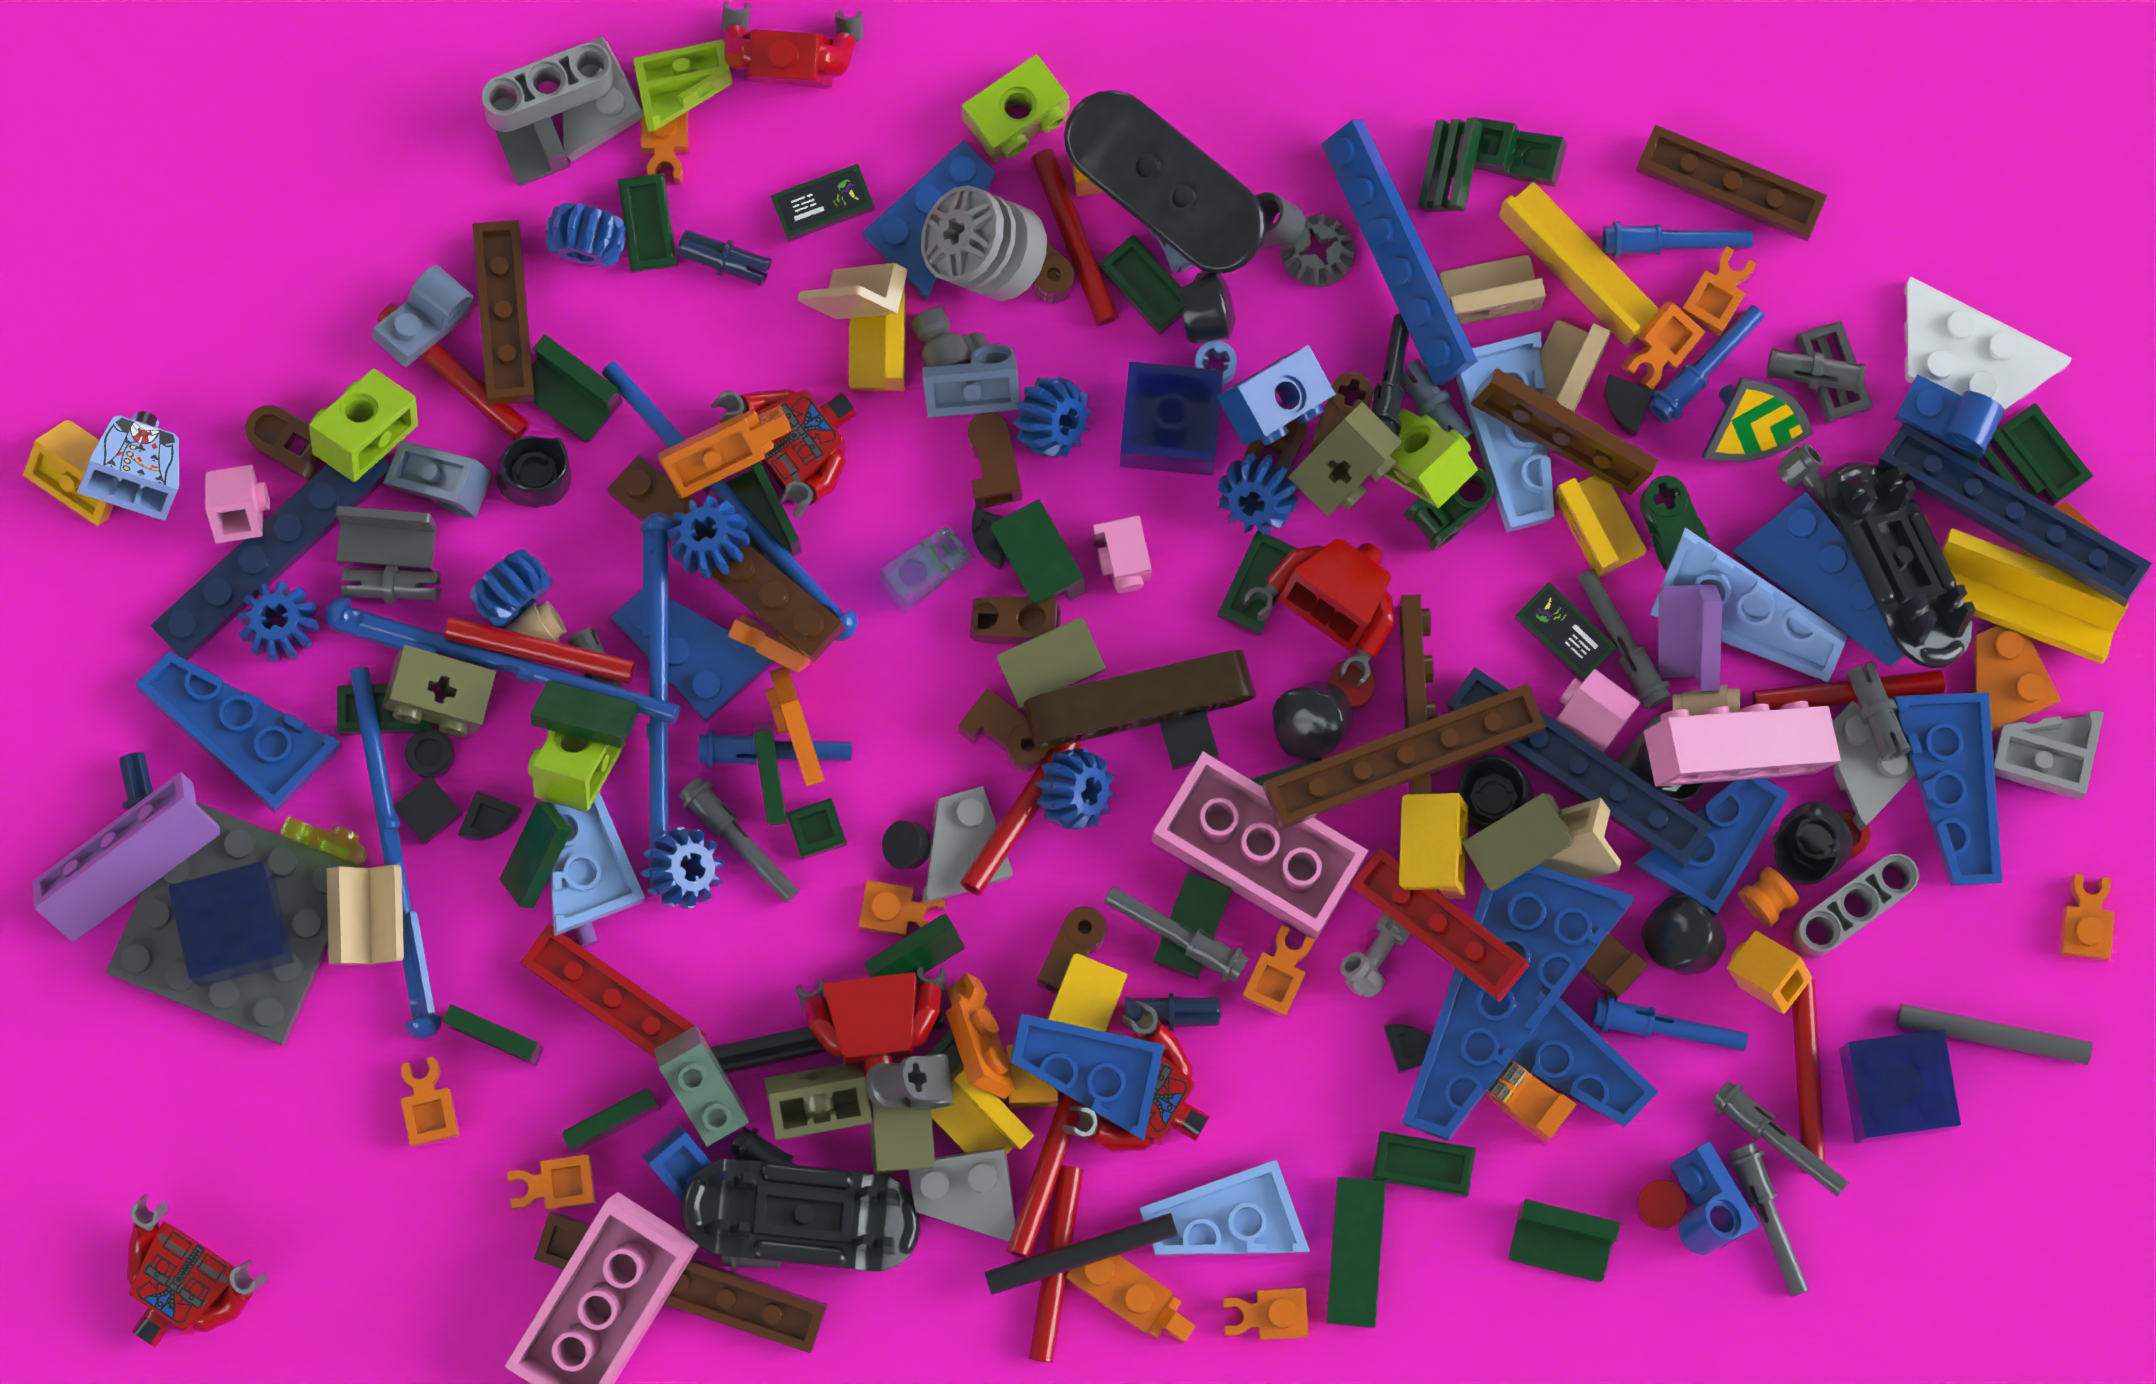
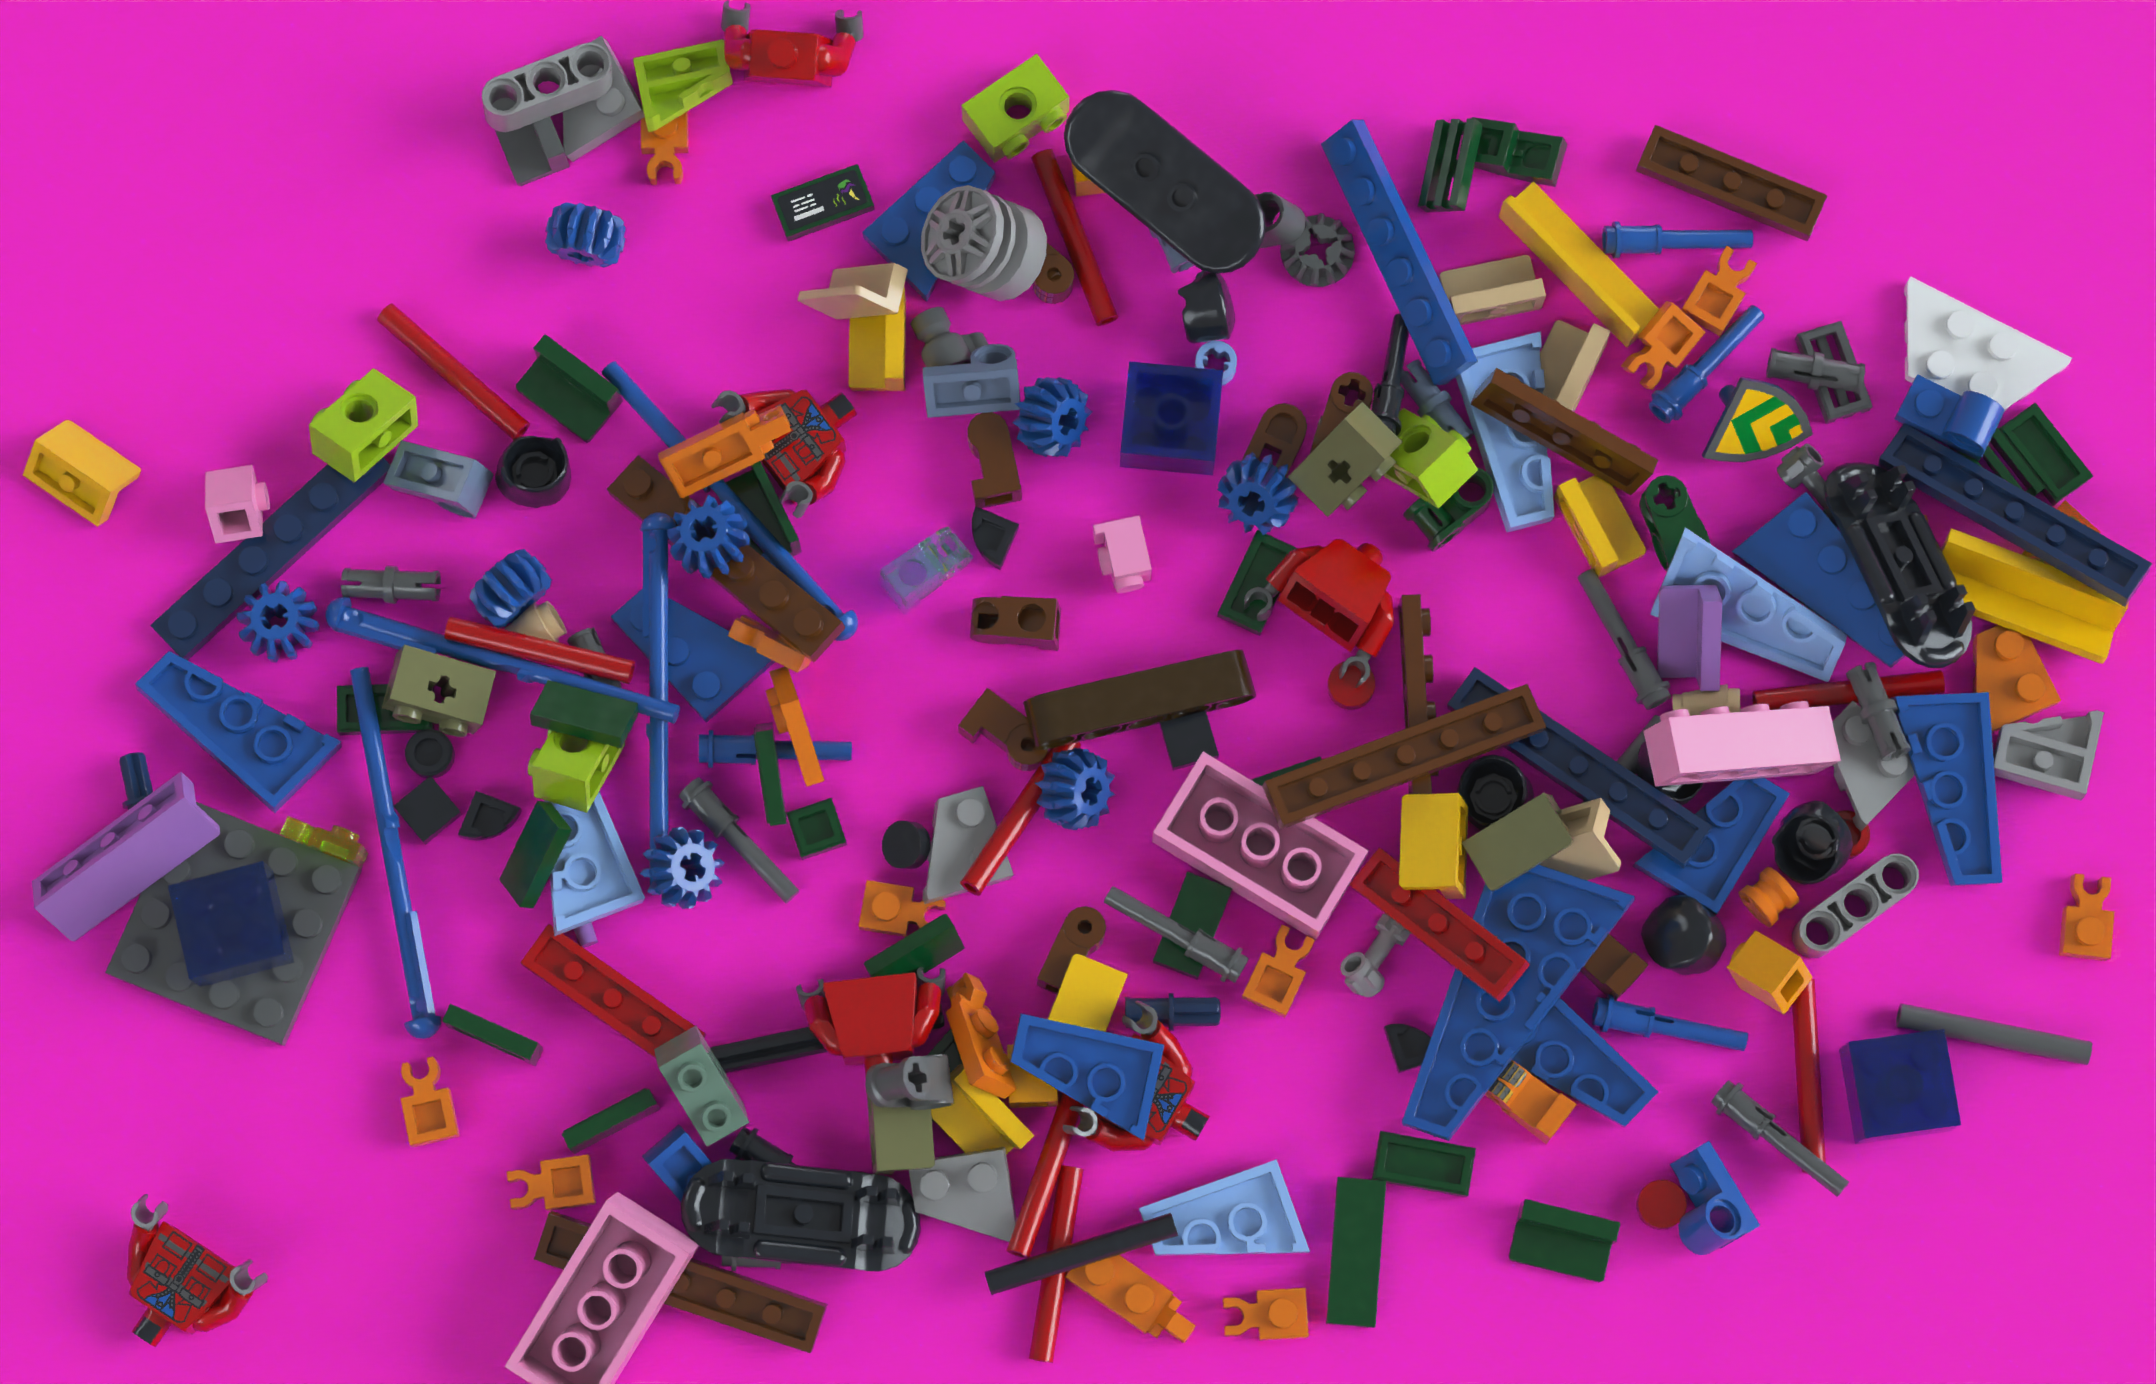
light blue torso [77,411,179,521] -> none
reddish brown plate [245,405,319,481] -> none
tan panel [326,865,404,965] -> none
dark grey panel [335,506,438,572] -> none
sand blue plate [371,265,473,368] -> none
reddish brown plate [472,220,535,405] -> none
dark green tile [618,173,678,273] -> none
dark blue axle [678,230,772,287] -> none
olive brick [764,1063,872,1140] -> none
dark green panel [991,499,1086,605] -> none
olive panel [997,618,1106,710] -> none
dark green tile [1098,235,1186,336] -> none
brick [1216,345,1336,446] -> none
black hair [1272,681,1353,758] -> none
tile [1515,582,1617,683] -> none
bright pink brick [1555,669,1641,752] -> none
black tile [1604,374,1653,437] -> none
dark grey pin [1727,1142,1809,1297] -> none

